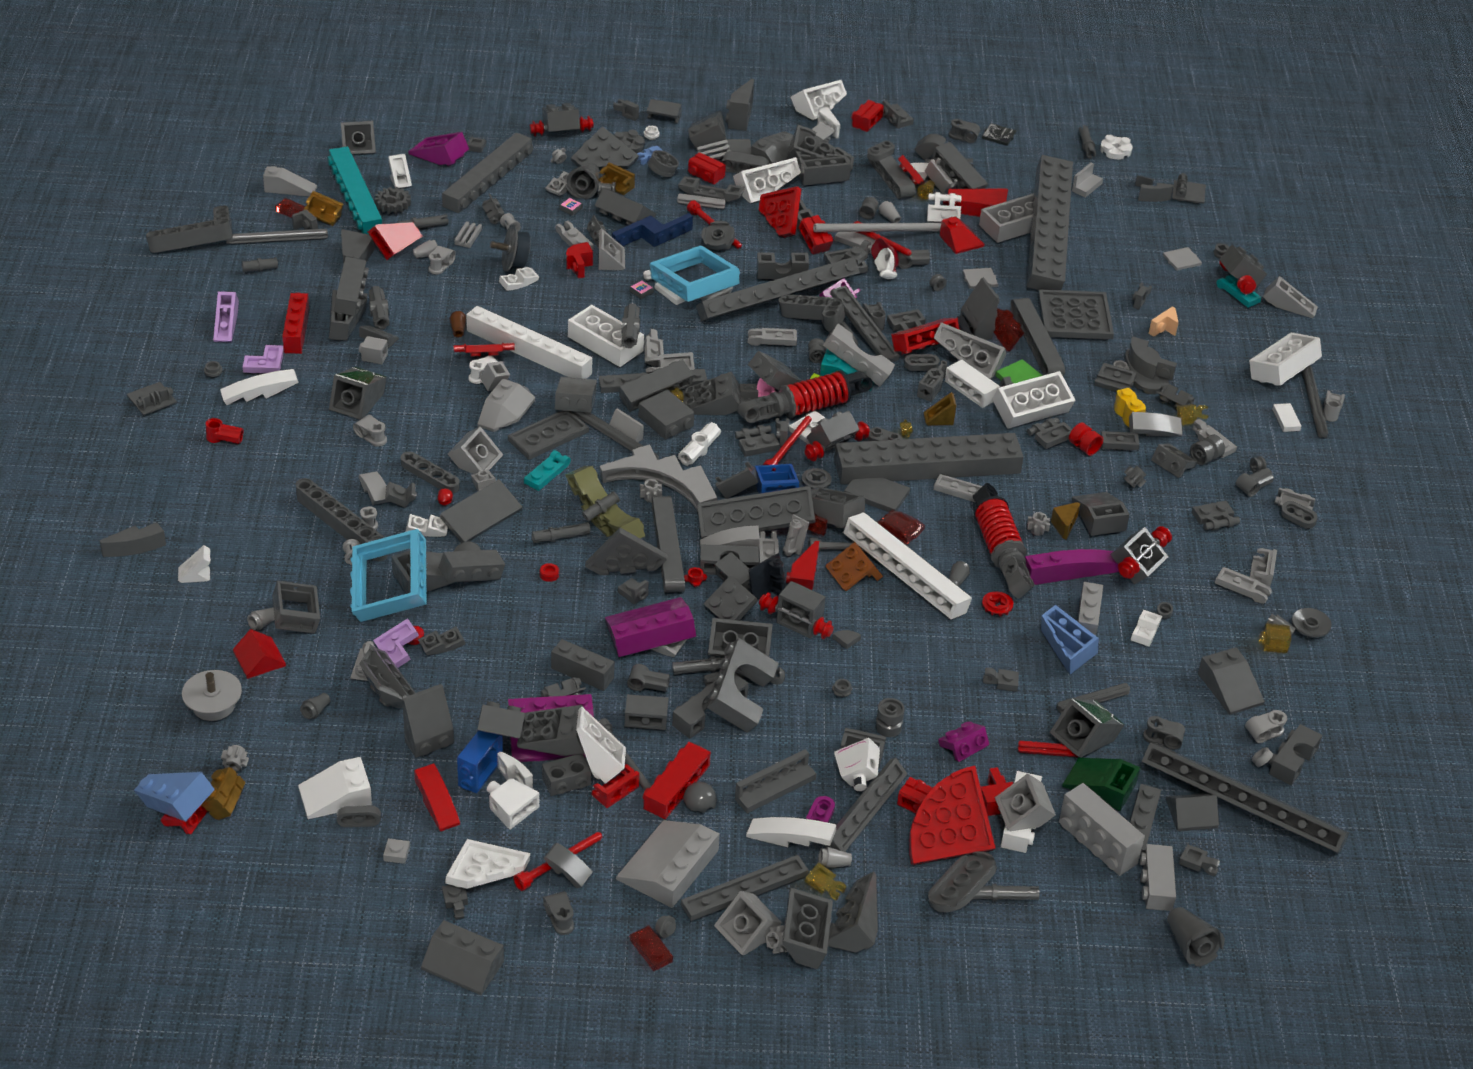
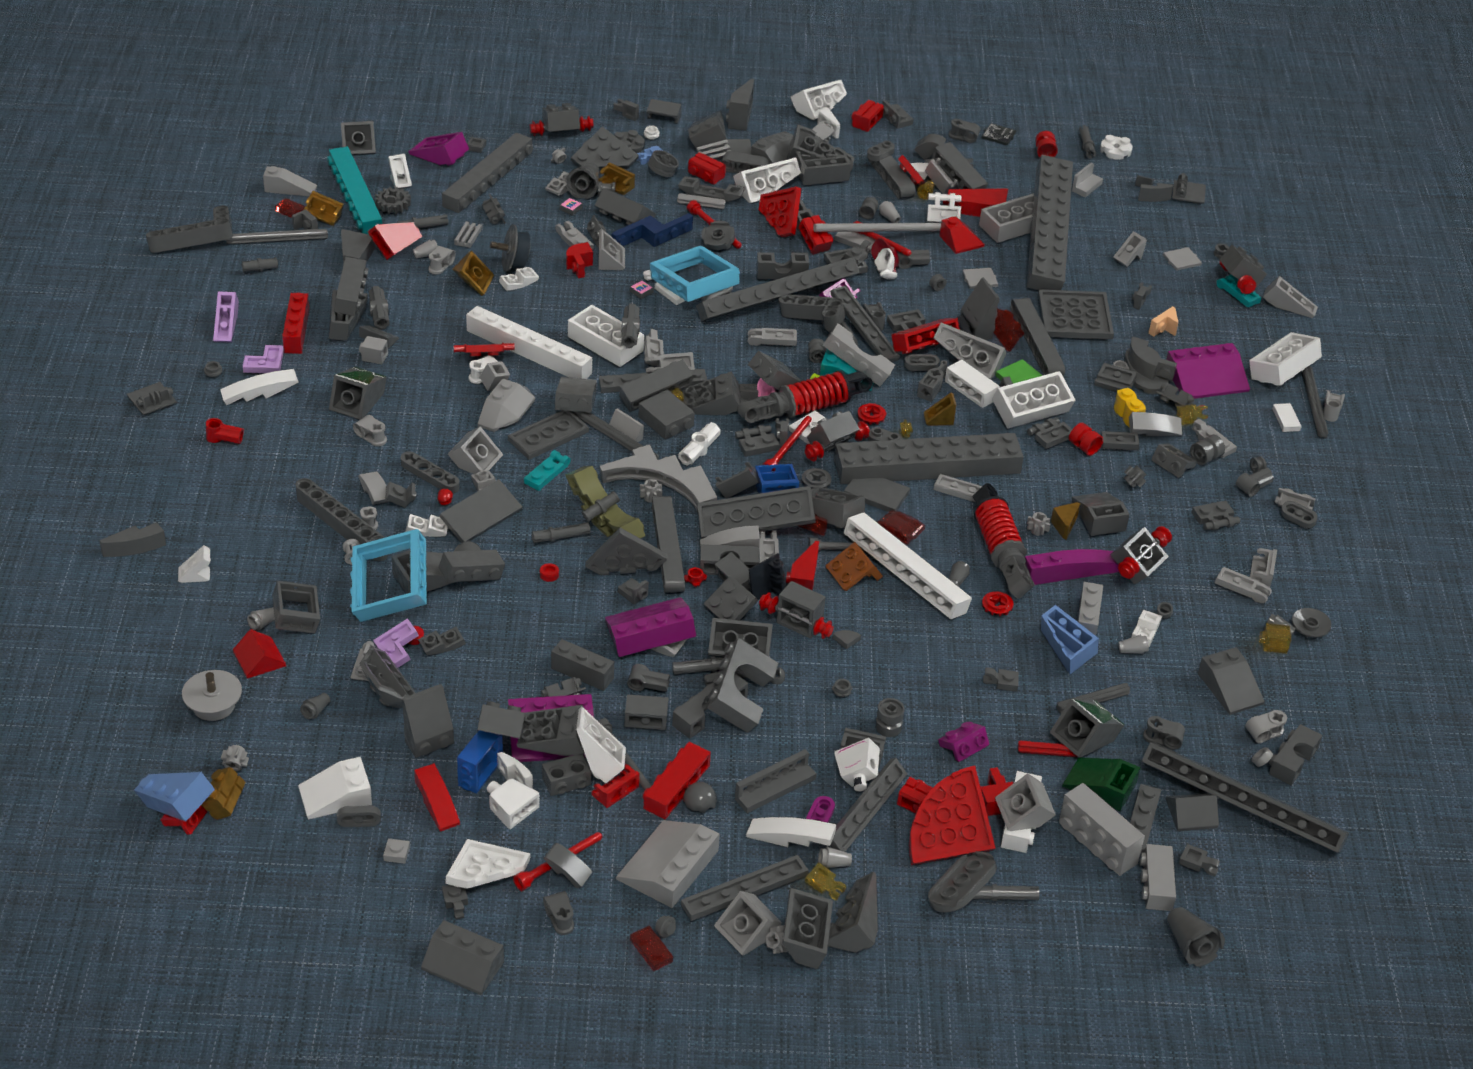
reddish brown cone [449,311,467,337] -> none
light grey bush [500,213,521,232] -> none
light grey hinge [783,514,809,556] -> none
none -> pearl gold slope [453,251,494,296]
none -> red gear [857,403,886,425]
none -> red wheel [1035,131,1058,157]
none -> light grey slope [1113,231,1147,267]
none -> light grey cone [1118,634,1149,654]
none -> magenta slope [1166,343,1250,399]

